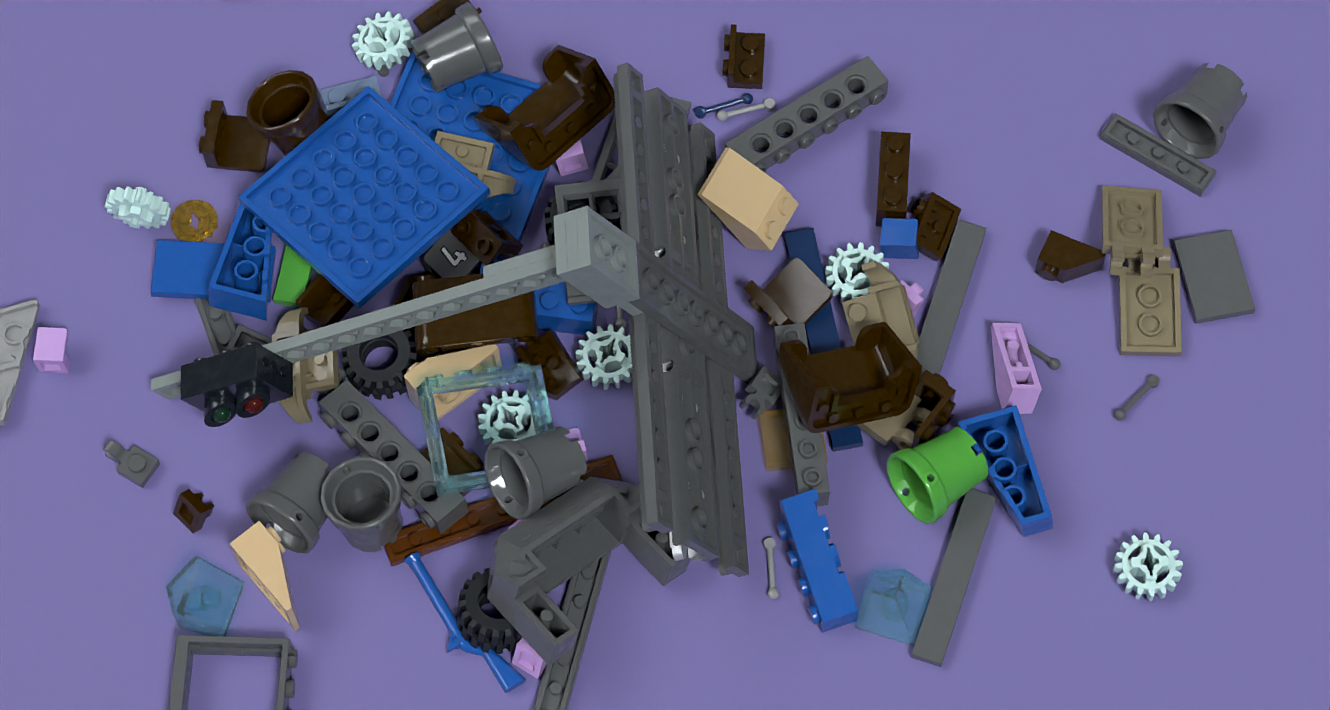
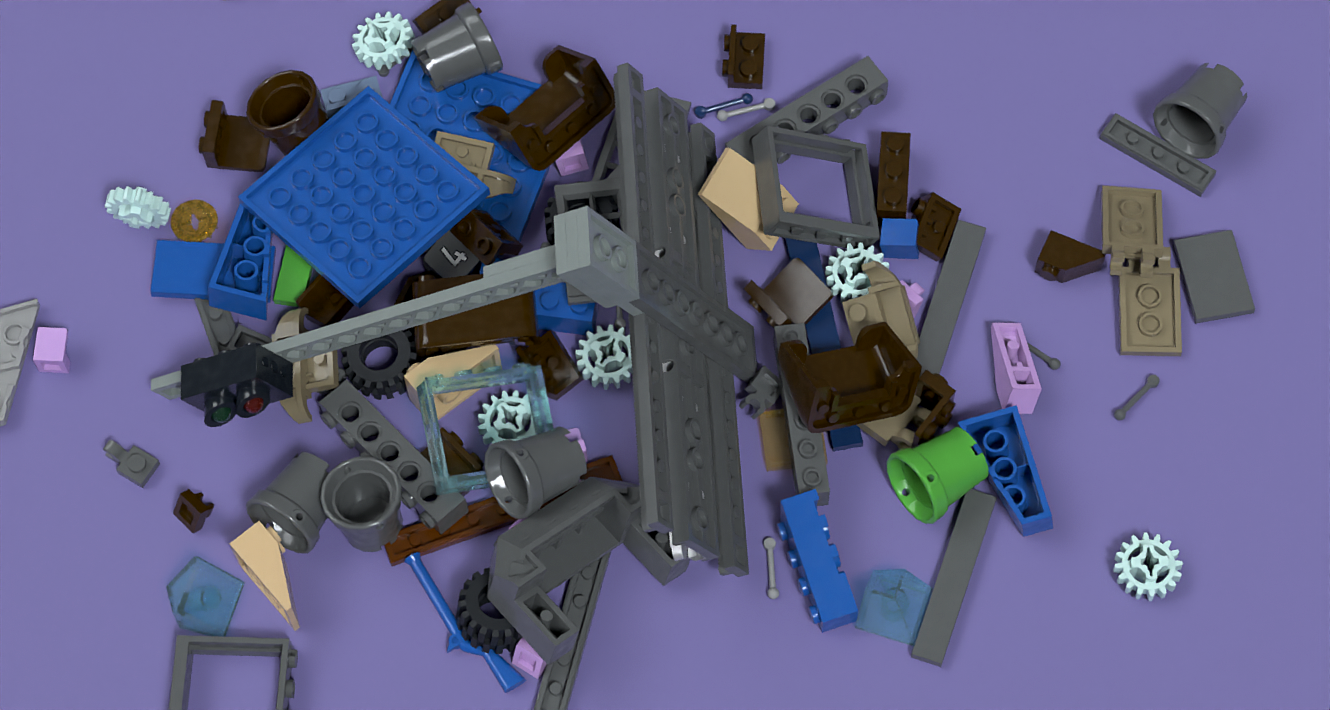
none -> dark grey window [752,126,880,250]

